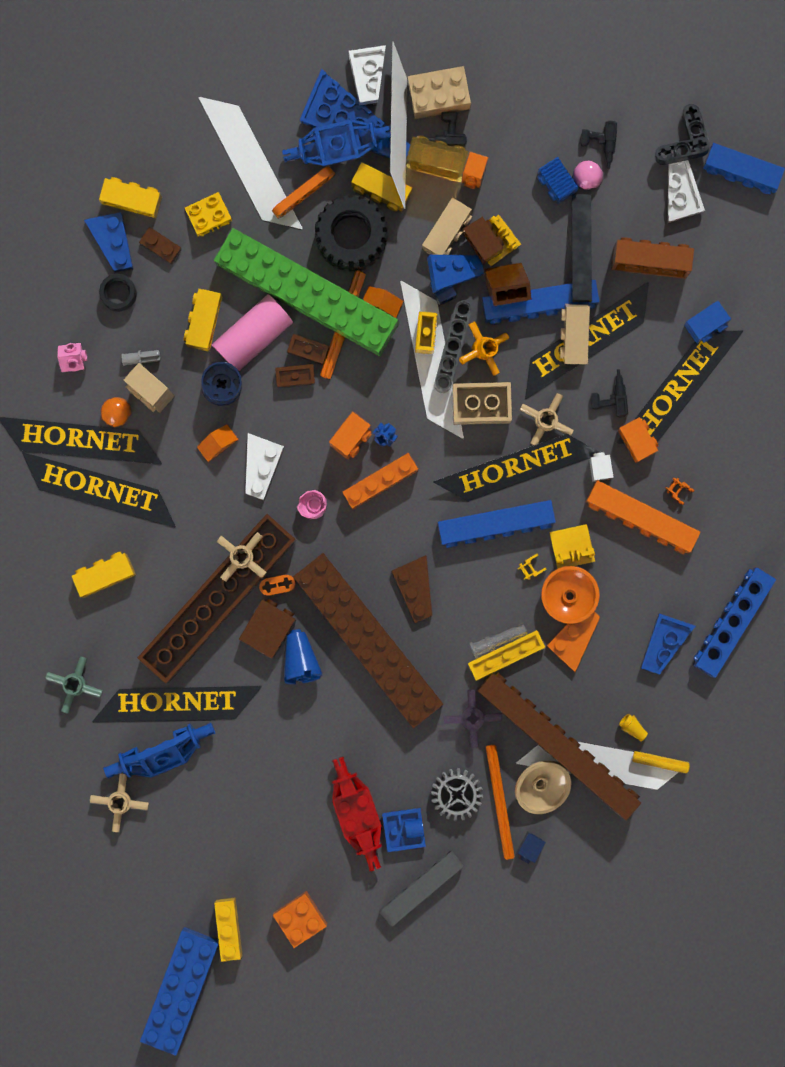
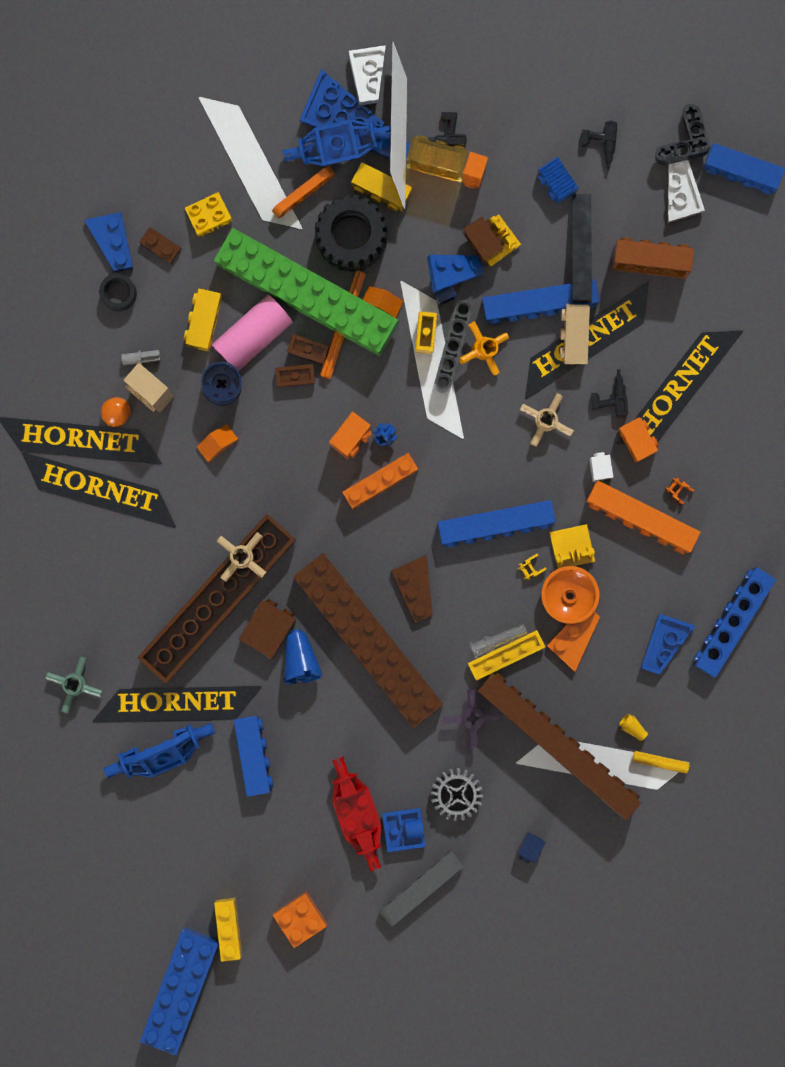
bright pink brick [57,343,87,372] -> none
yellow brick [71,552,136,598] -> none
tan bar [90,773,149,832] -> none
yellow brick [99,177,162,219] -> none
white wing [245,433,284,500] -> none
orange beam [259,575,296,596] -> none
bright pink hair [297,490,327,519] -> none
tan brick [408,66,471,119] -> none
tan brick [422,197,473,255] -> none
black sticker [433,434,600,501] -> none
tan brick [452,382,512,425] -> none
reddish brown brick [484,263,532,306] -> none
orange axle [486,744,515,860] -> none
tan dish [515,761,571,814] -> none
bright pink hair [573,161,603,190] -> none
blue brick [684,301,731,344] -> none
none -> blue brick [234,715,274,797]

